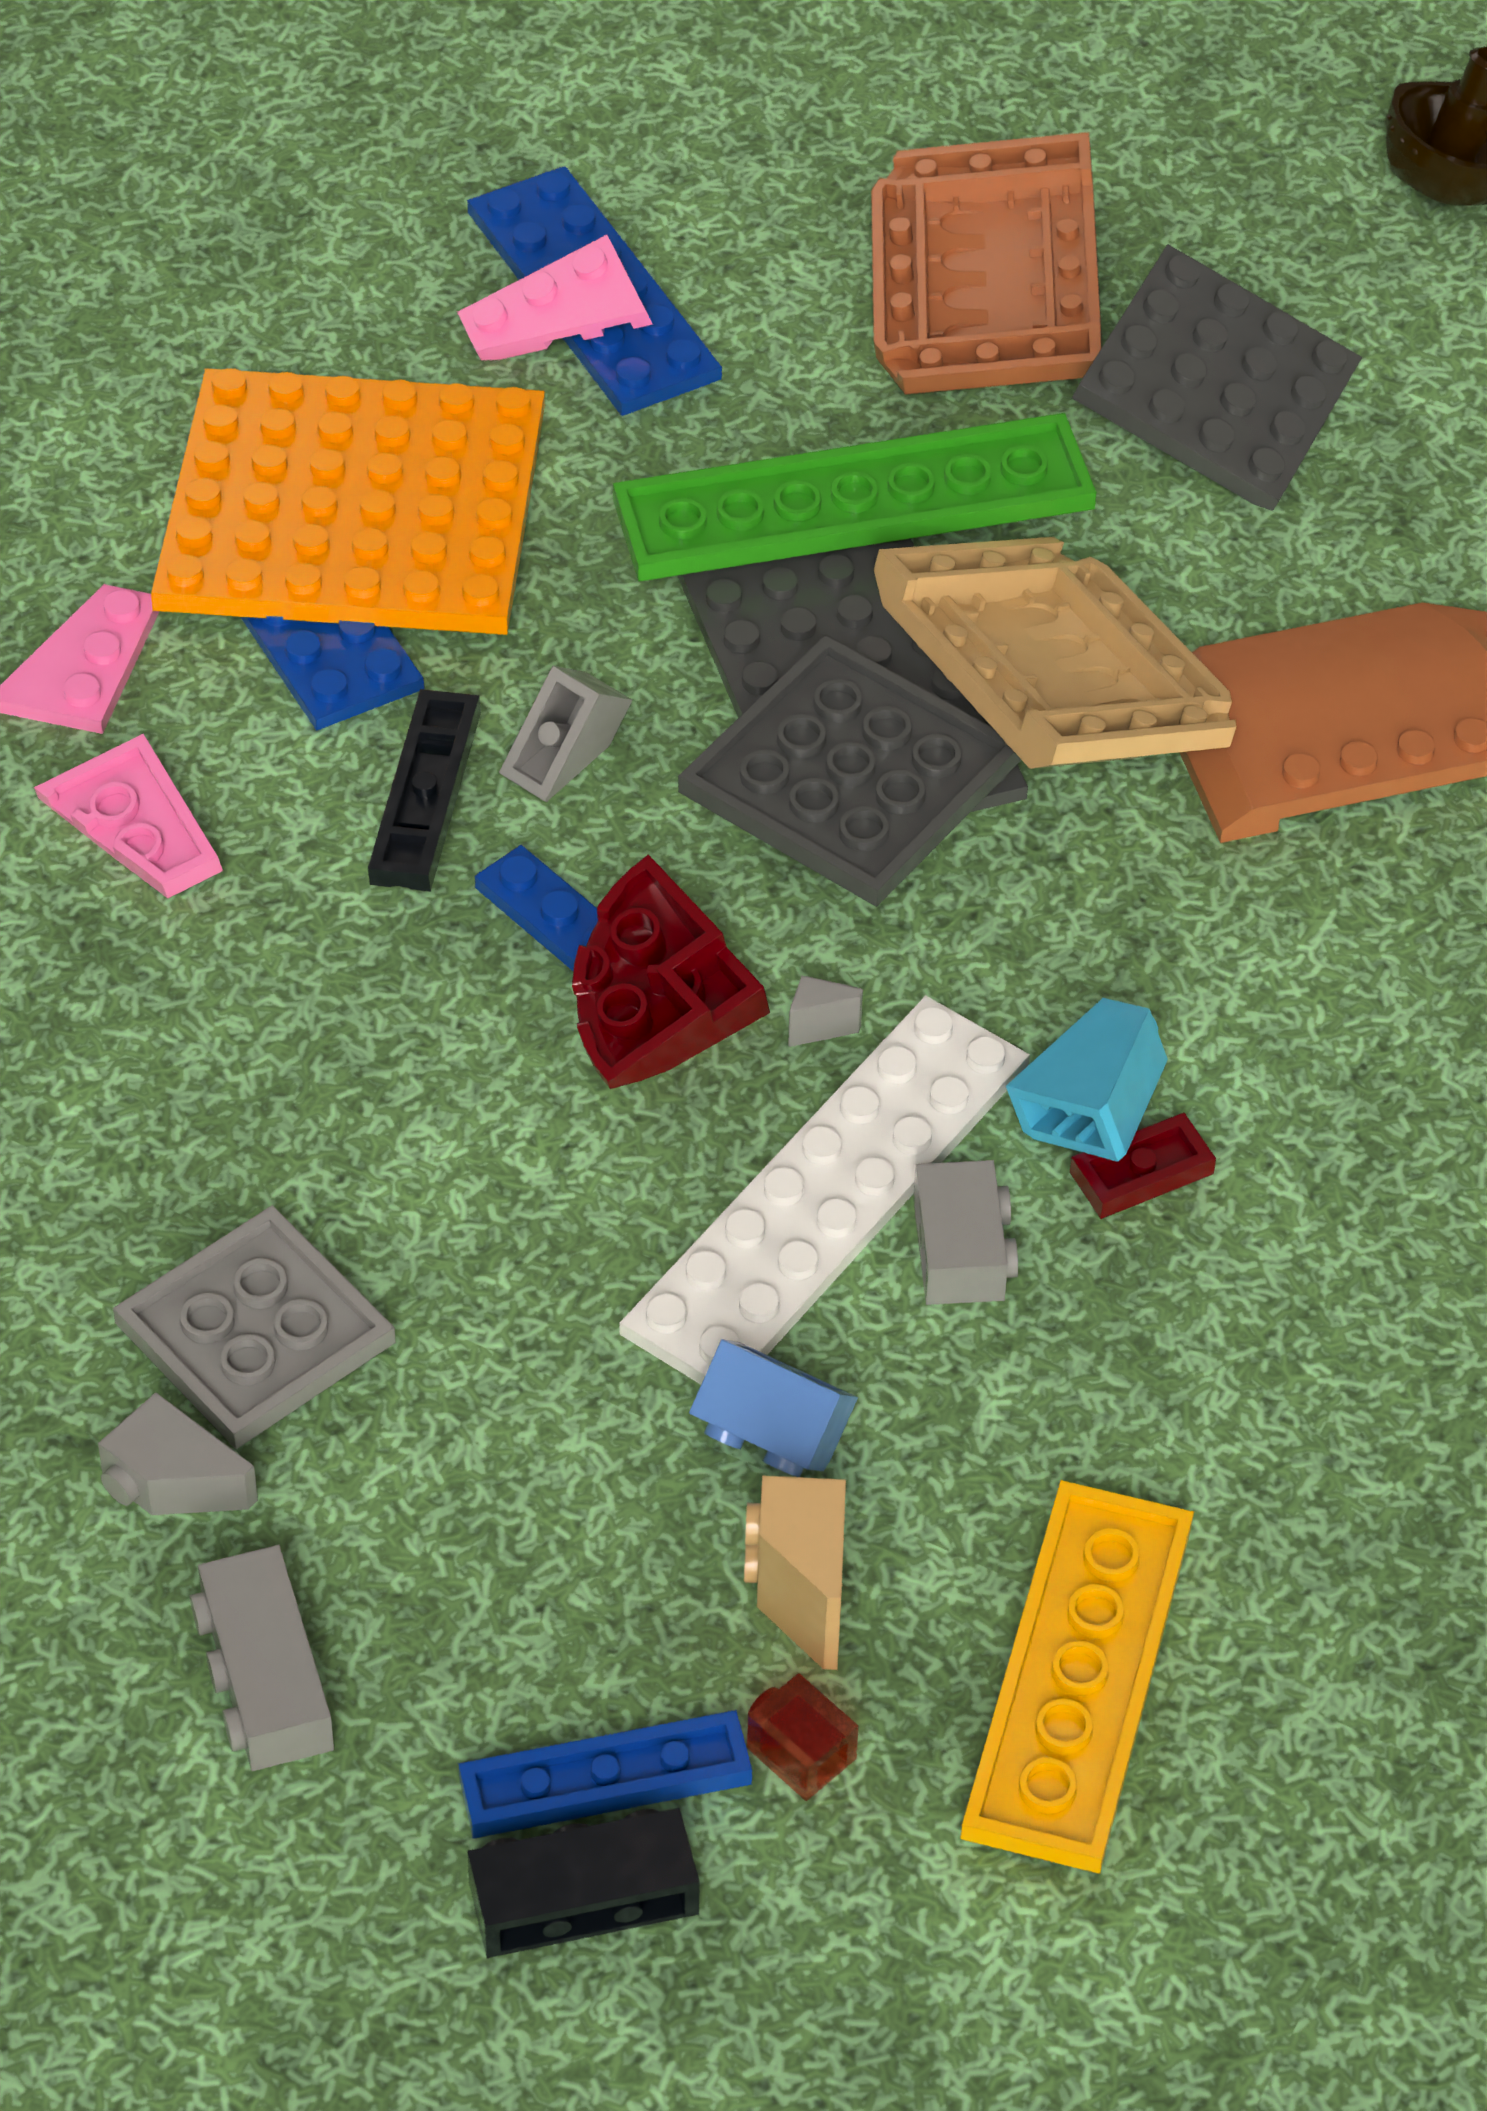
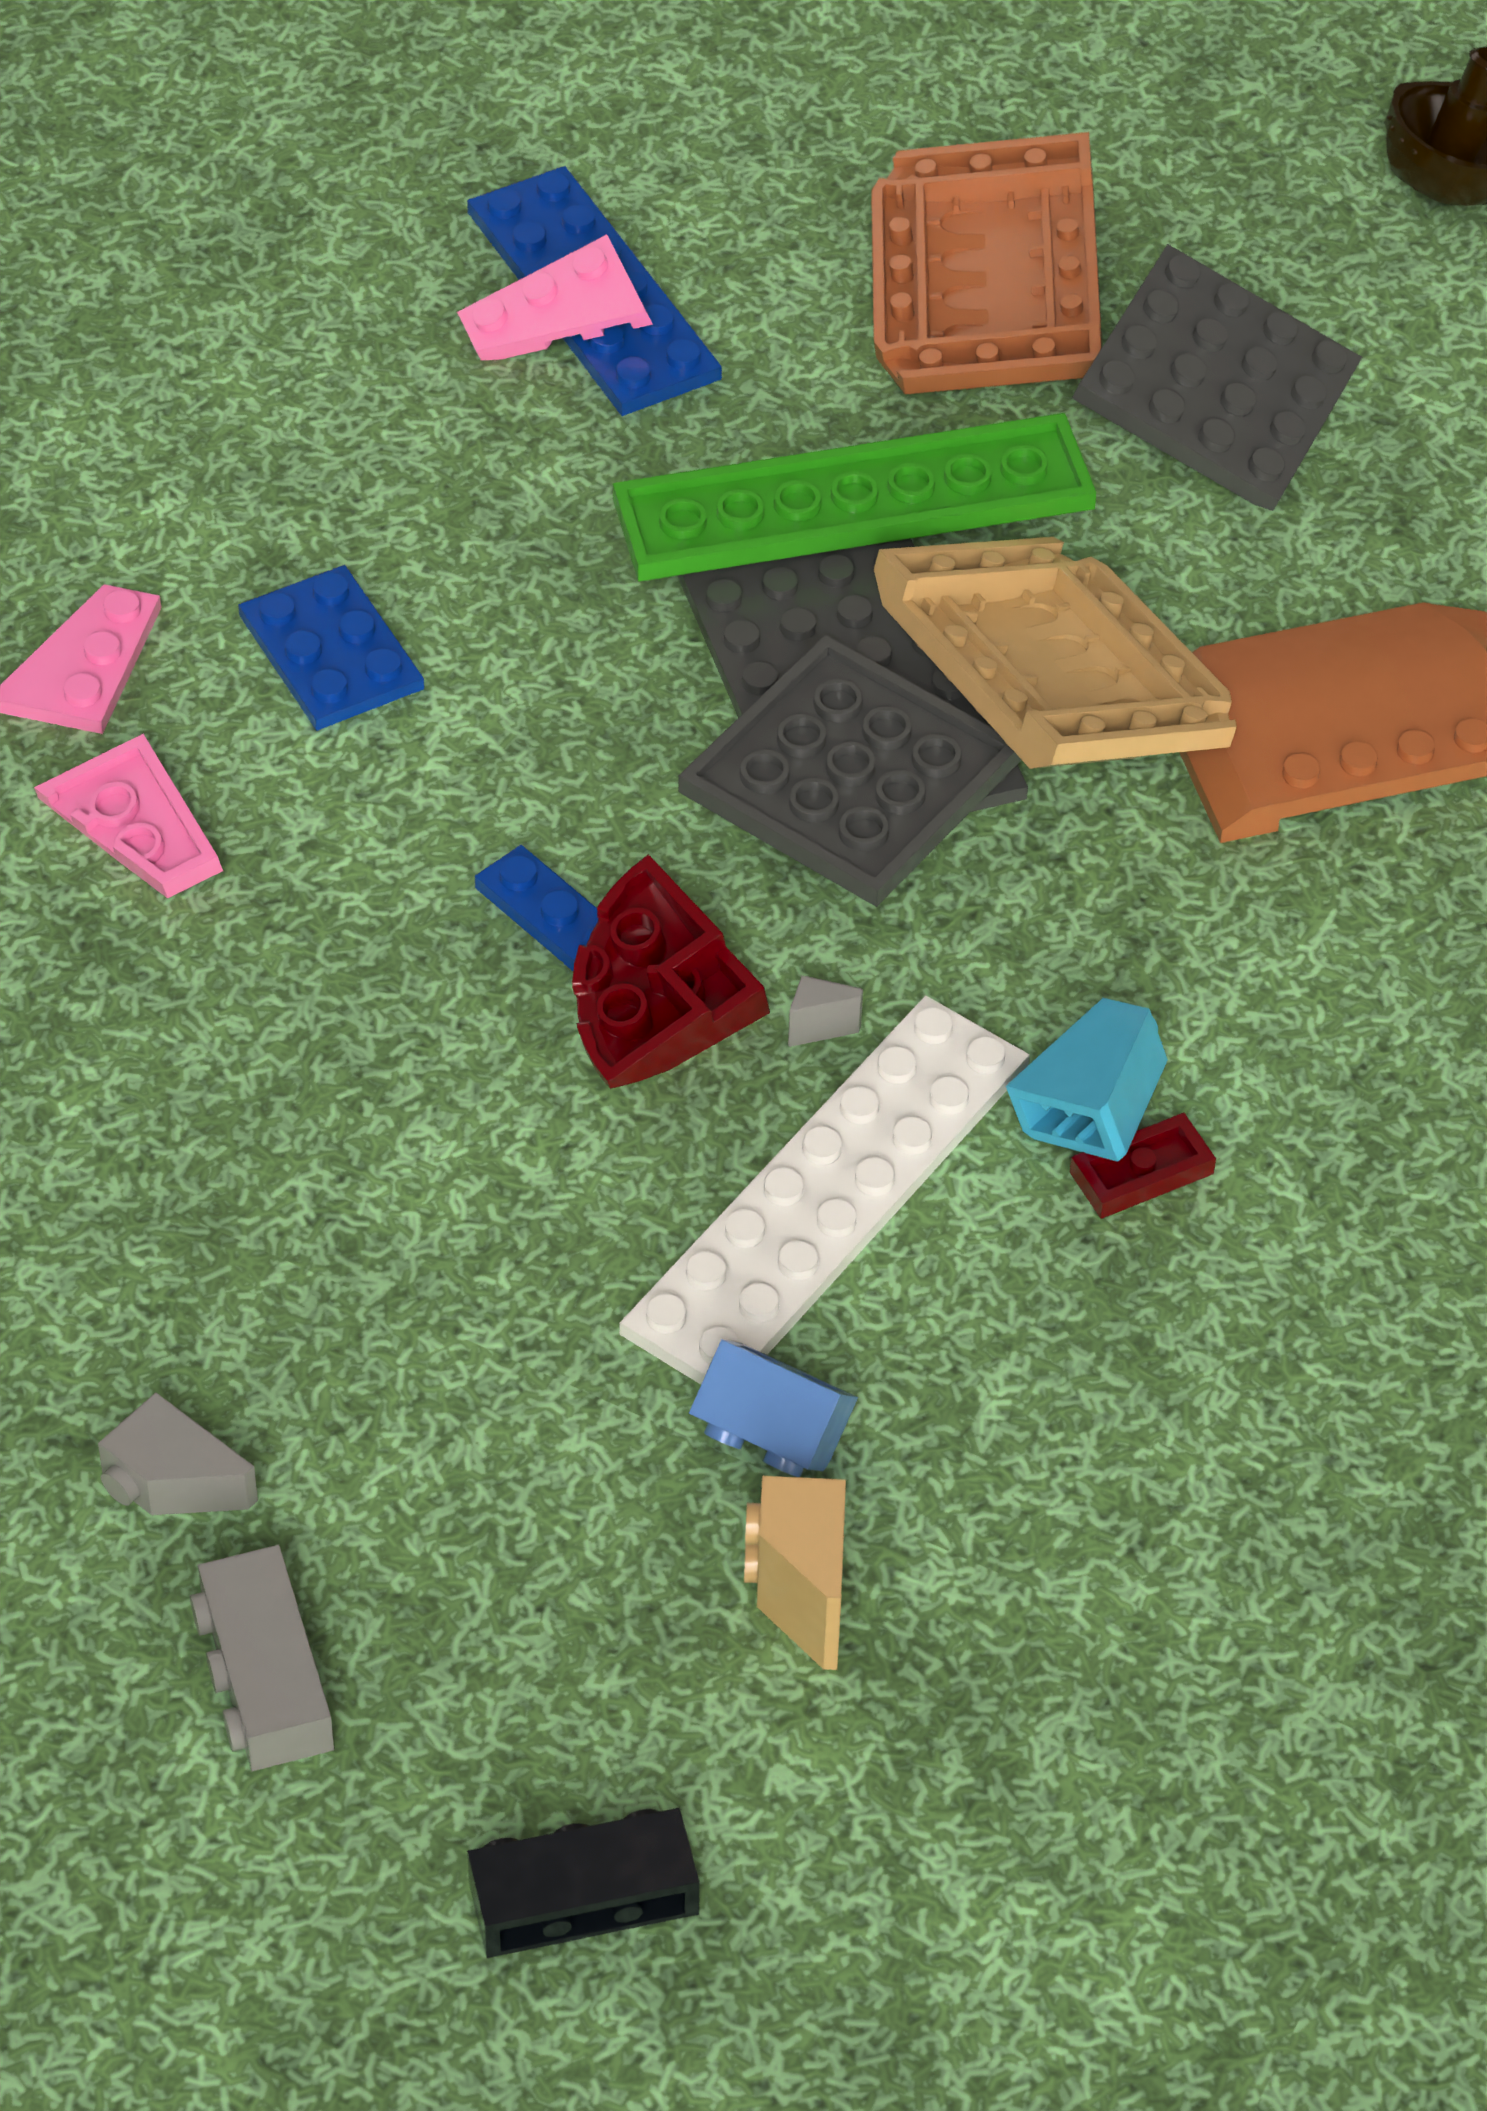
light grey plate [113,1205,396,1449] -> none
light orange plate [151,368,545,635] -> none
black hinge [368,689,481,892] -> none
blue plate [458,1710,752,1839] -> none
light grey slope [499,666,632,802] -> none
clear red brick [747,1673,859,1801] -> none
light grey brick [913,1160,1018,1305] -> none
yellow plate [961,1480,1194,1874] -> none

